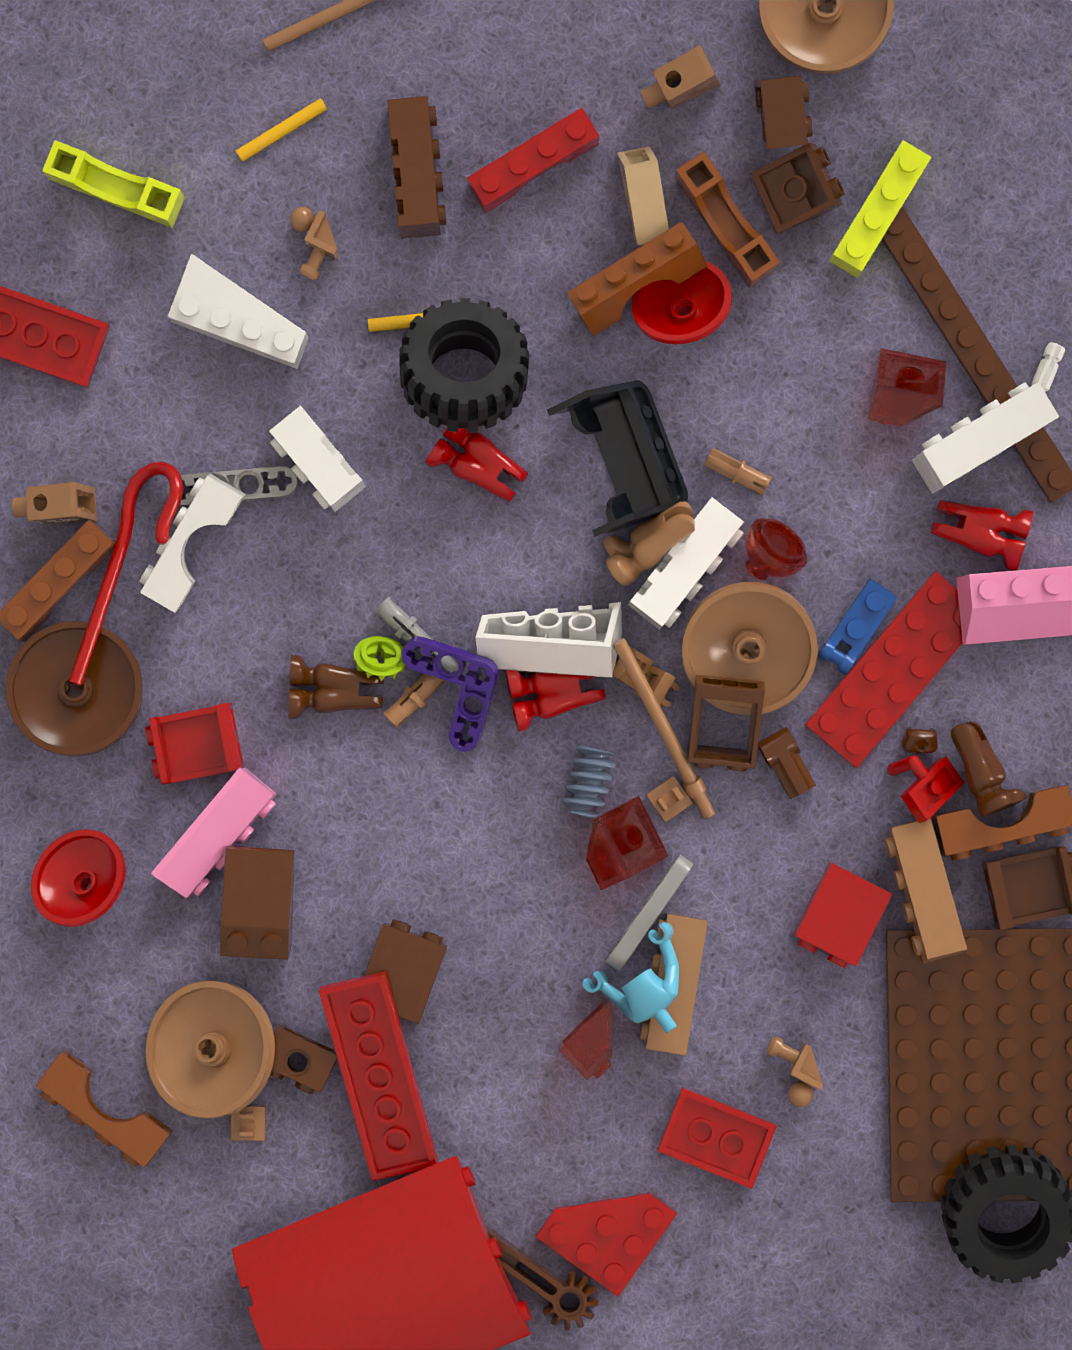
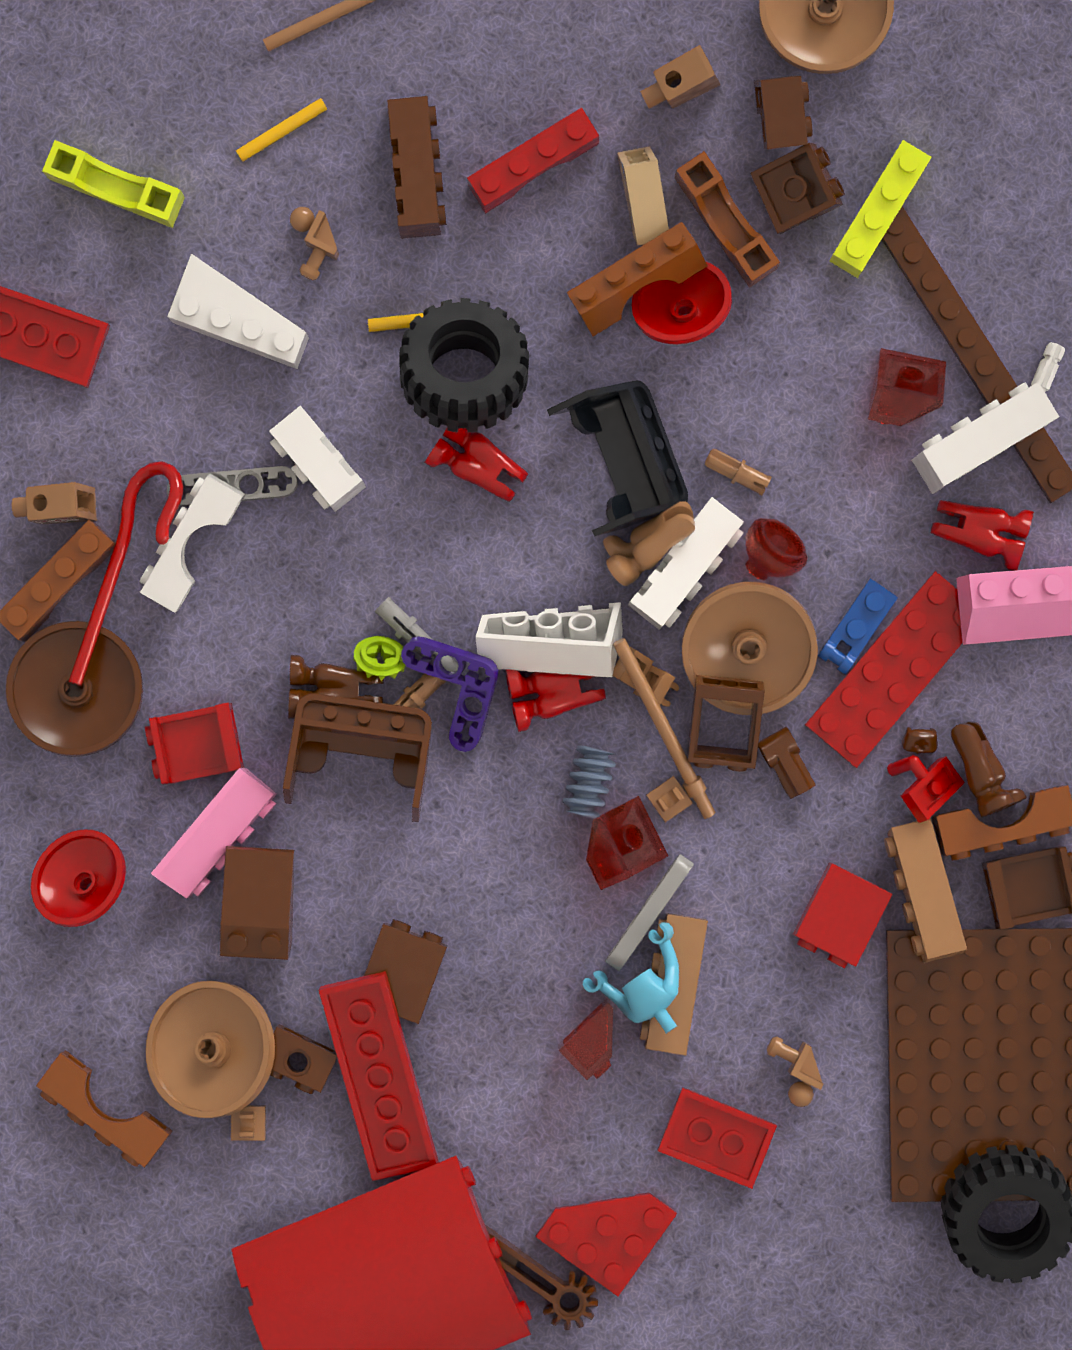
none -> reddish brown windscreen [283,693,432,822]

